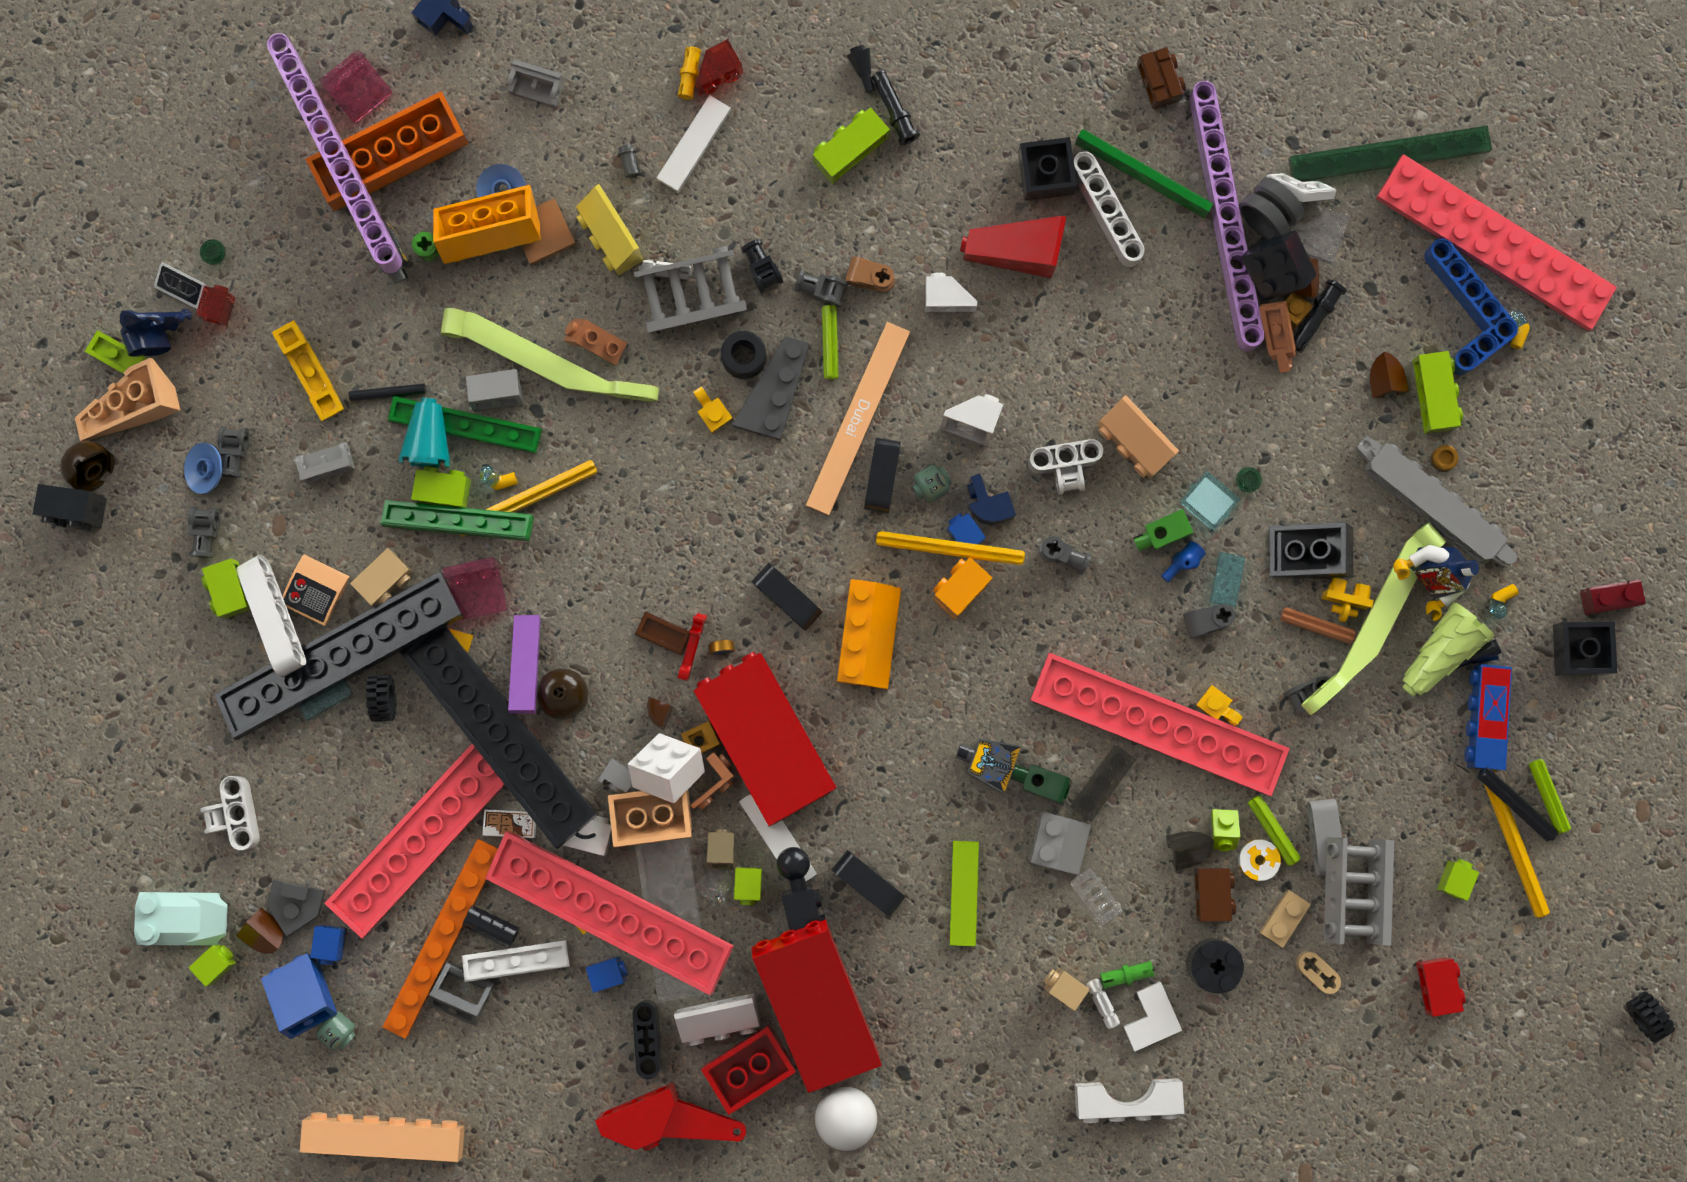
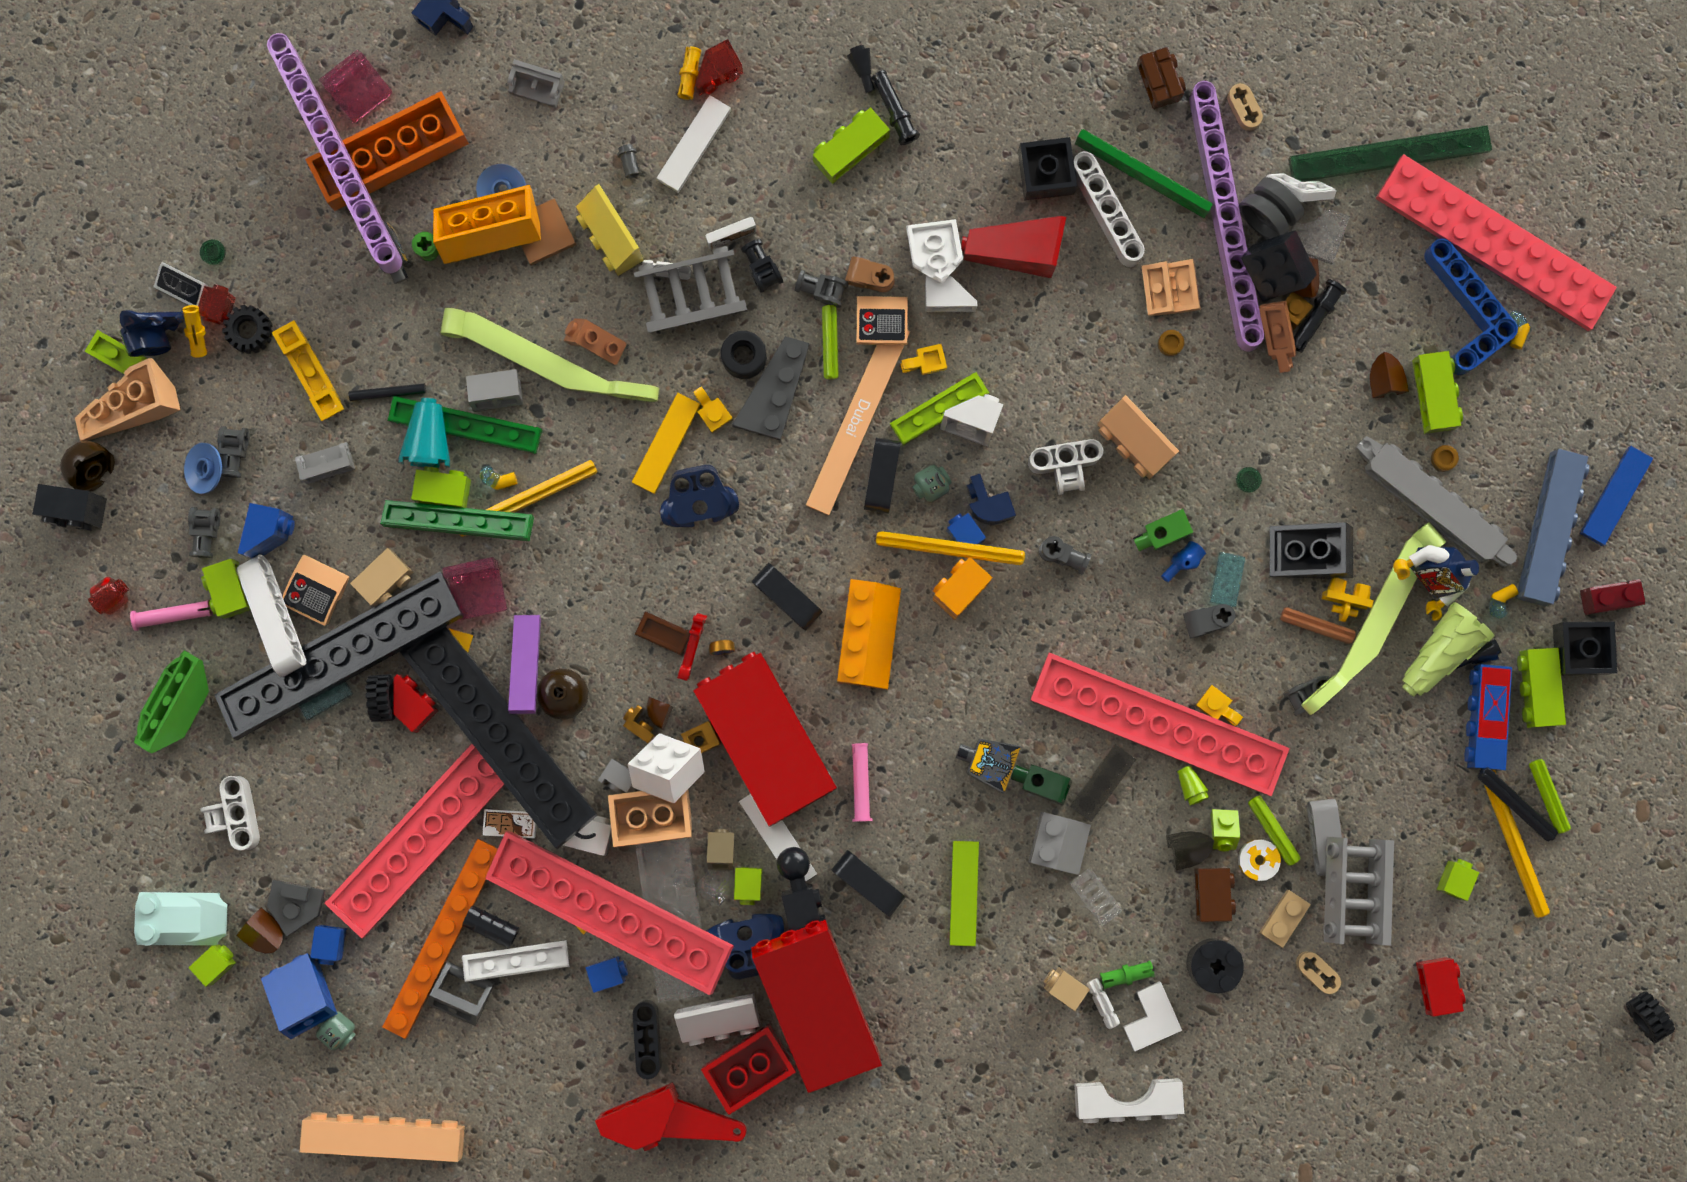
nougat bracket [690,752,735,810] -> none
white piece [815,1087,877,1151] -> none
clear light blue piece [1179,471,1241,531] -> none
none -> clear red head [88,577,129,615]
none -> bright pink pin [130,600,213,631]
none -> bright green wedge [134,650,209,753]
none -> yellow pin [182,305,207,358]
none -> black tyre [222,305,273,354]
none -> blue slope [238,503,295,559]
none -> red slope [394,674,438,733]
none -> pearl gold bracket [623,705,656,743]
none -> yellow tile [632,393,701,494]
none -> dark blue piece [660,465,739,527]
none -> white tile [705,217,757,250]
none -> dark blue piece [706,914,784,979]
none -> bright pink pin [852,743,873,822]
none -> slope [856,296,908,345]
none -> lime tile [890,372,989,446]
none -> yellow plate [900,344,947,375]
none -> white tile [906,219,963,284]
none -> light nougat slope [1142,259,1201,316]
none -> pearl gold tile [1158,330,1184,356]
none -> lime cone [1177,766,1209,806]
none -> tan beam [1227,83,1263,131]
none -> sand blue brick [1515,449,1589,606]
none -> lime brick [1517,648,1566,728]
none -> blue tile [1580,446,1653,546]

